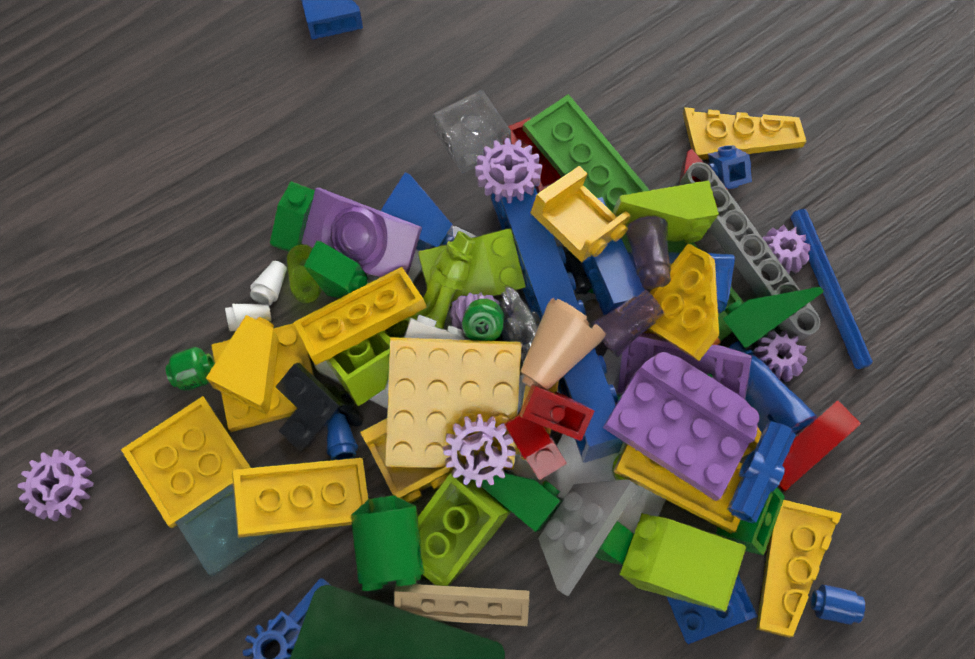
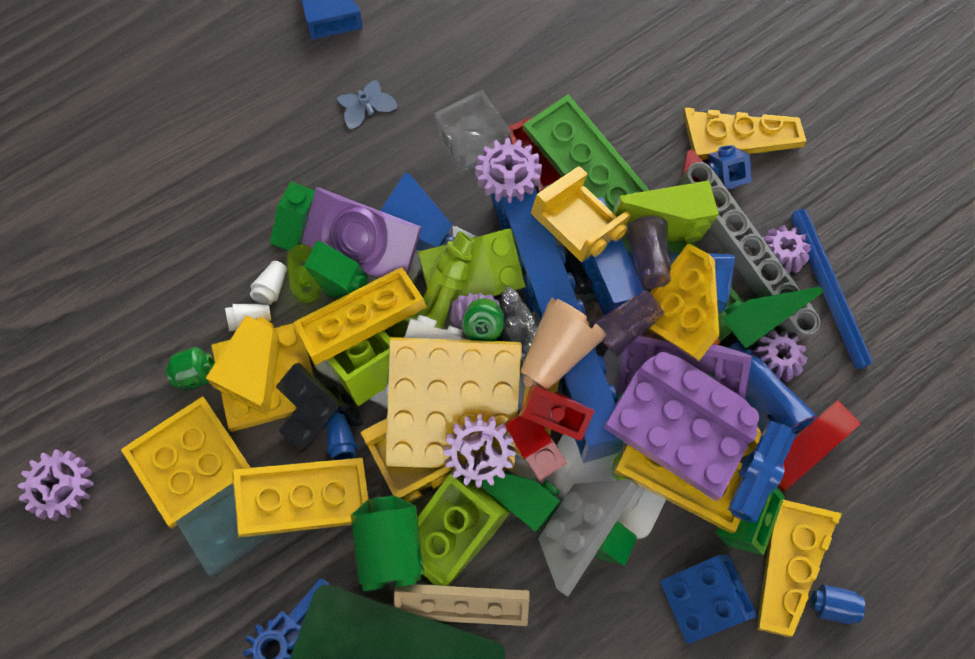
lime slope [620,513,746,612] -> none
none -> sand blue piece [337,80,398,130]

